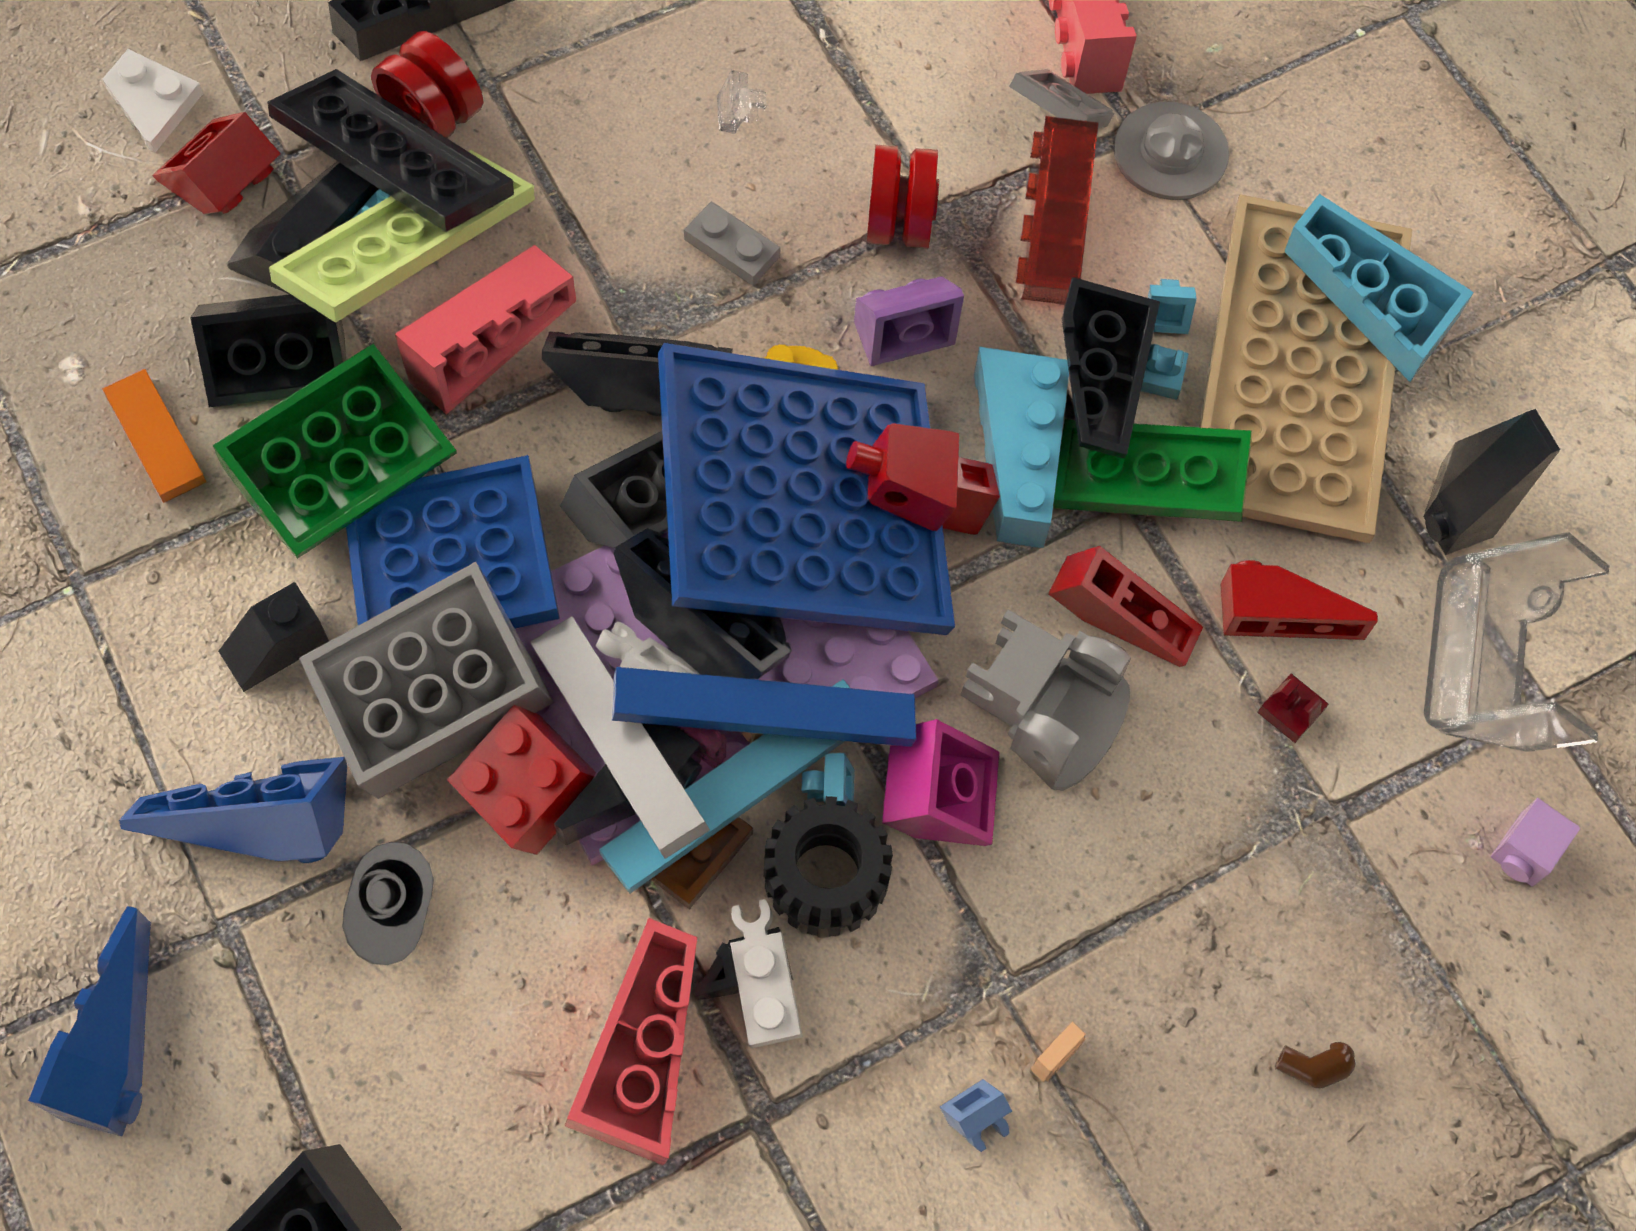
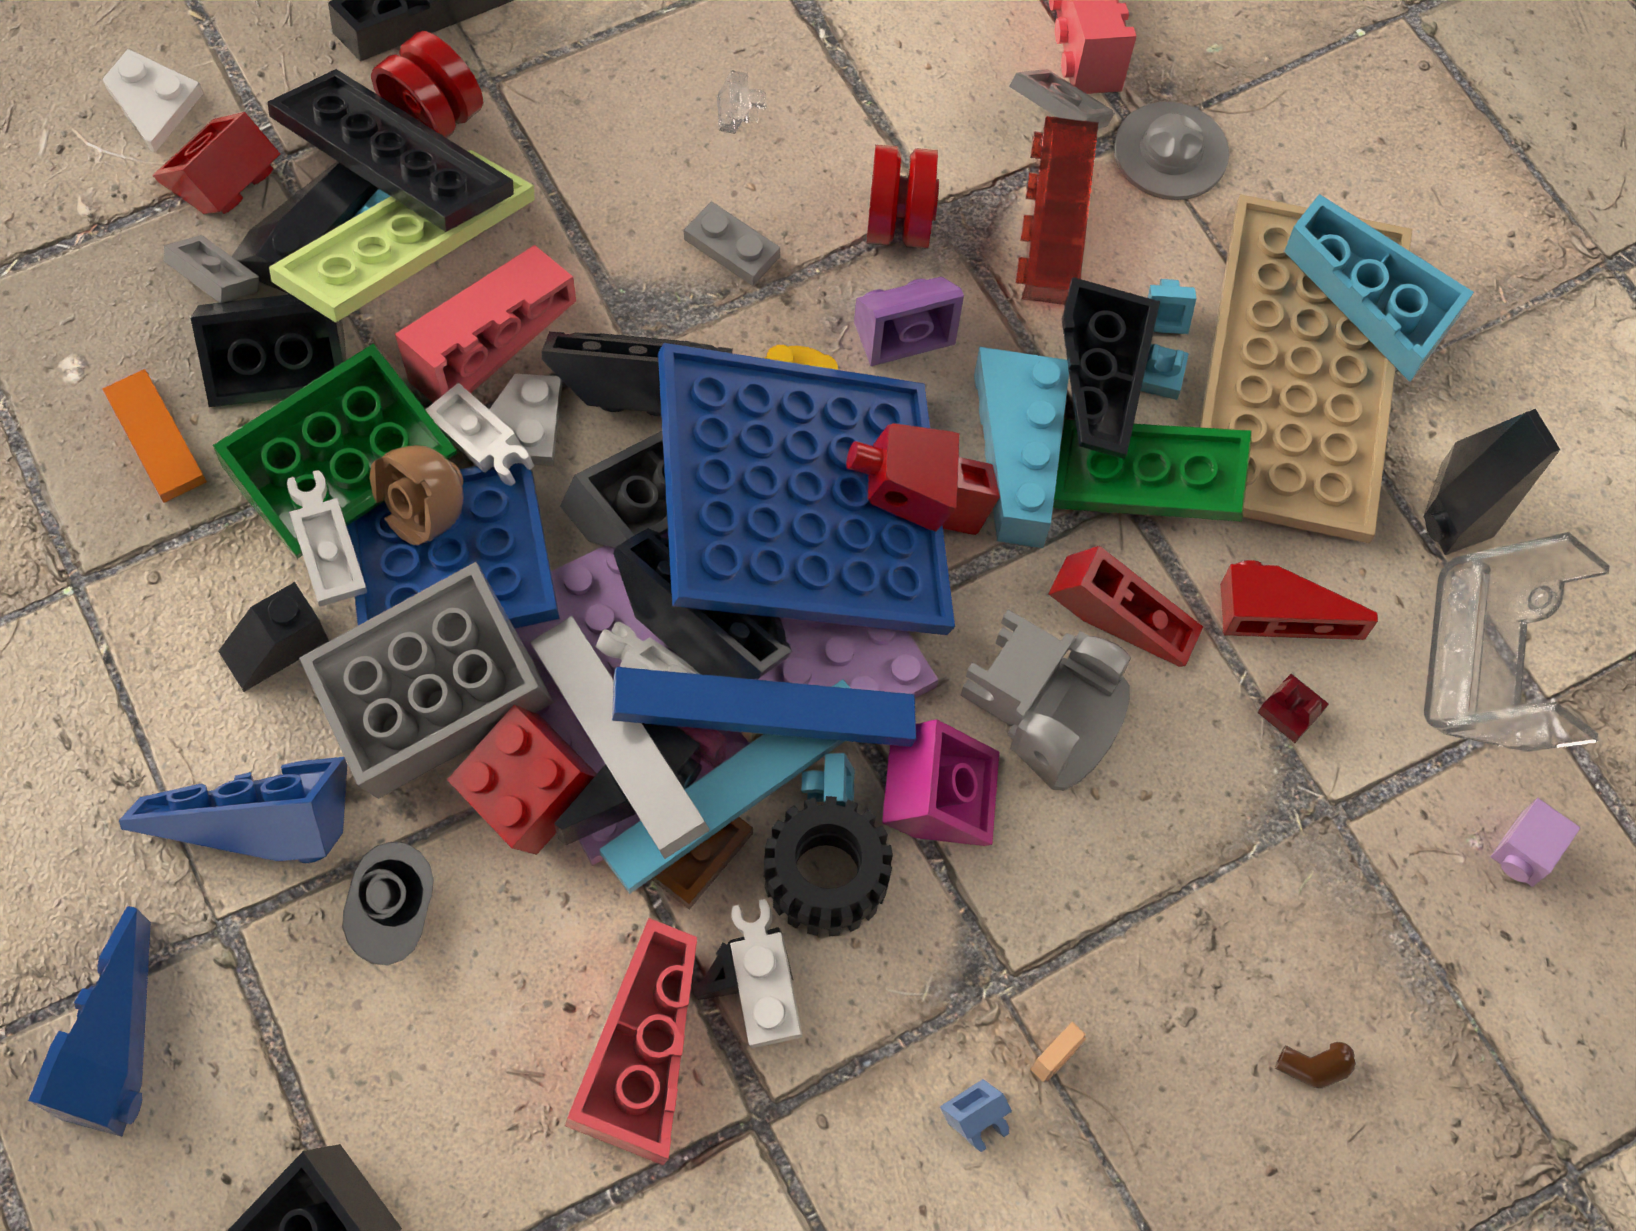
none -> light grey plate [163,235,259,303]
none -> white plate [287,470,367,607]
none -> medium nougat cylinder [370,445,464,545]
none -> white plate [426,383,534,486]
none -> white wing [462,374,562,466]

